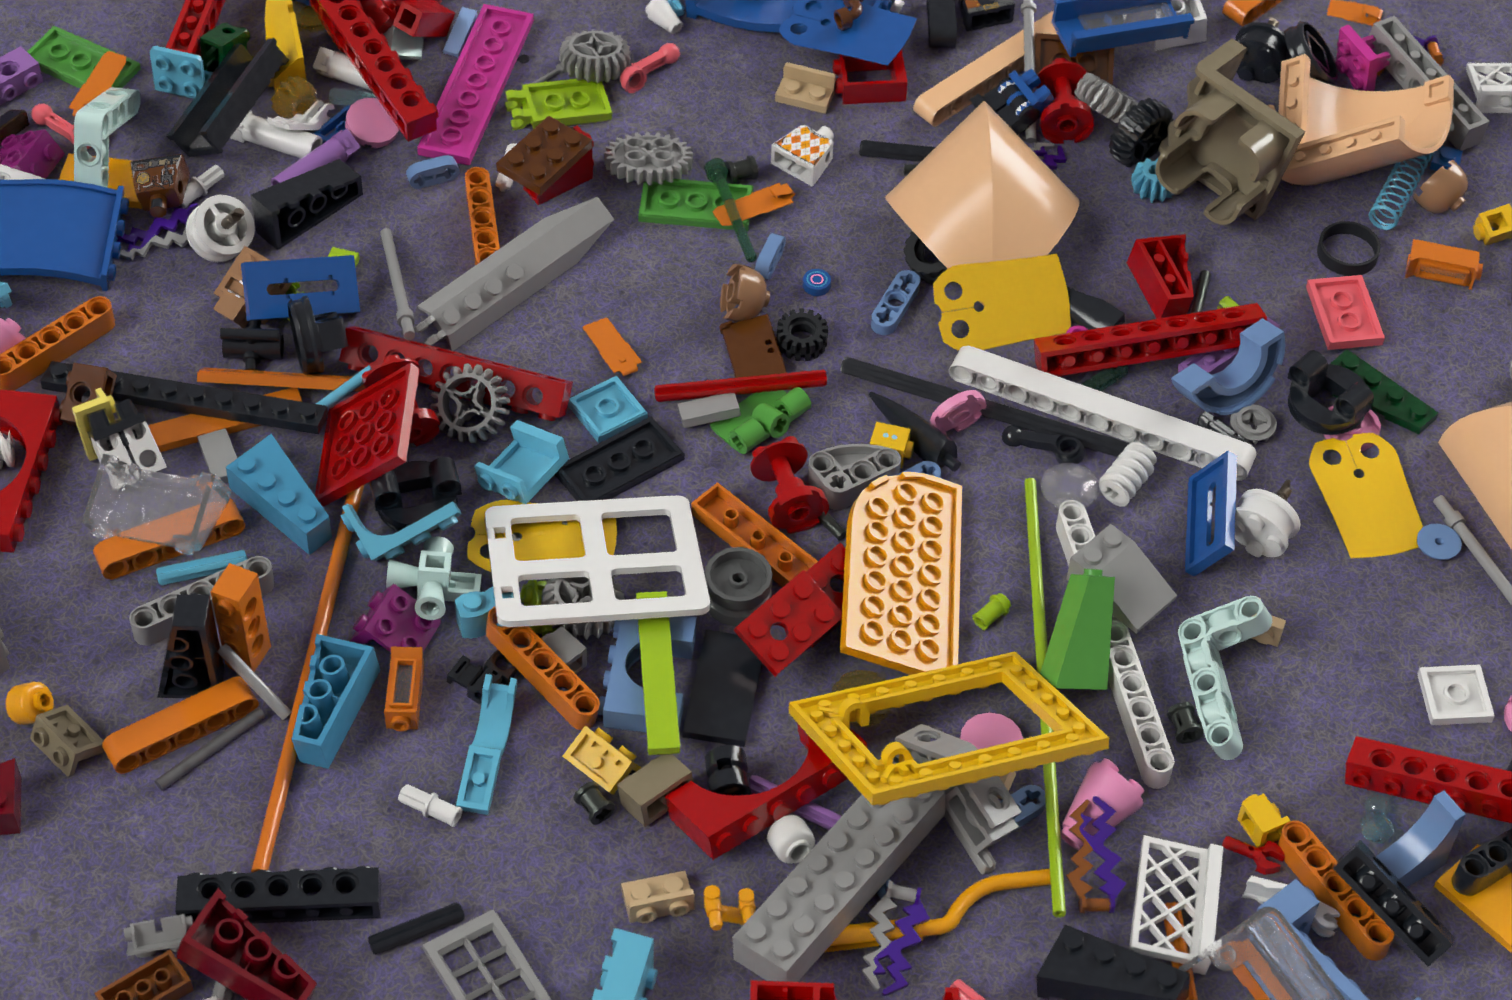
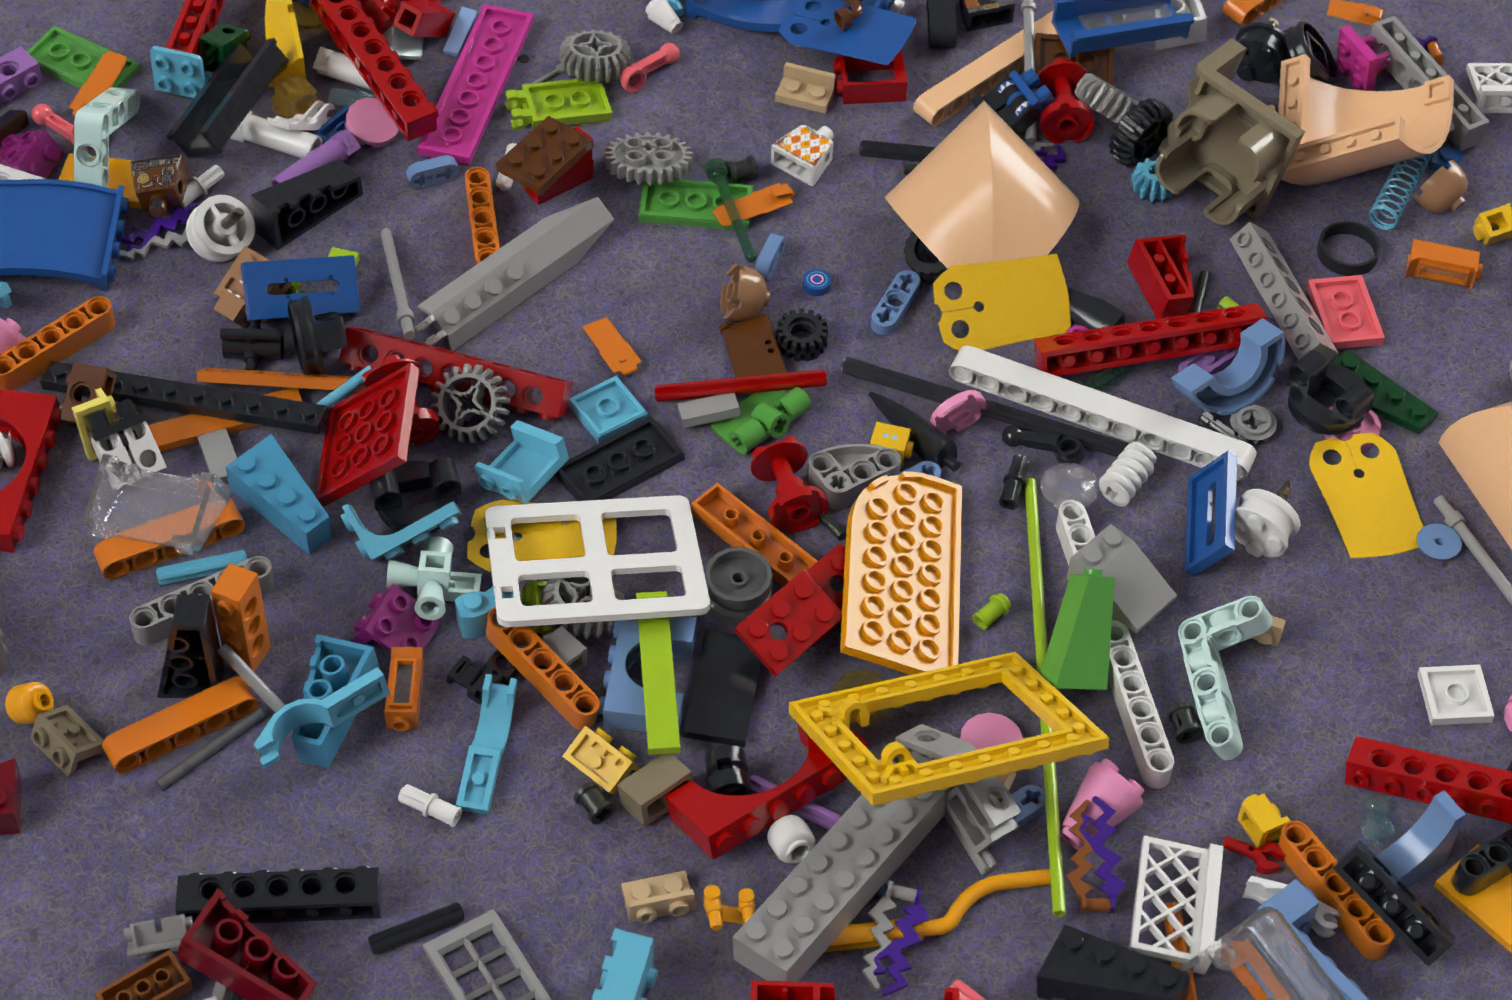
orange piece [251,485,364,873] -> none
none -> medium azure piece [254,667,390,769]
none -> black axle [999,454,1029,510]
none -> light grey brick [1229,222,1338,362]

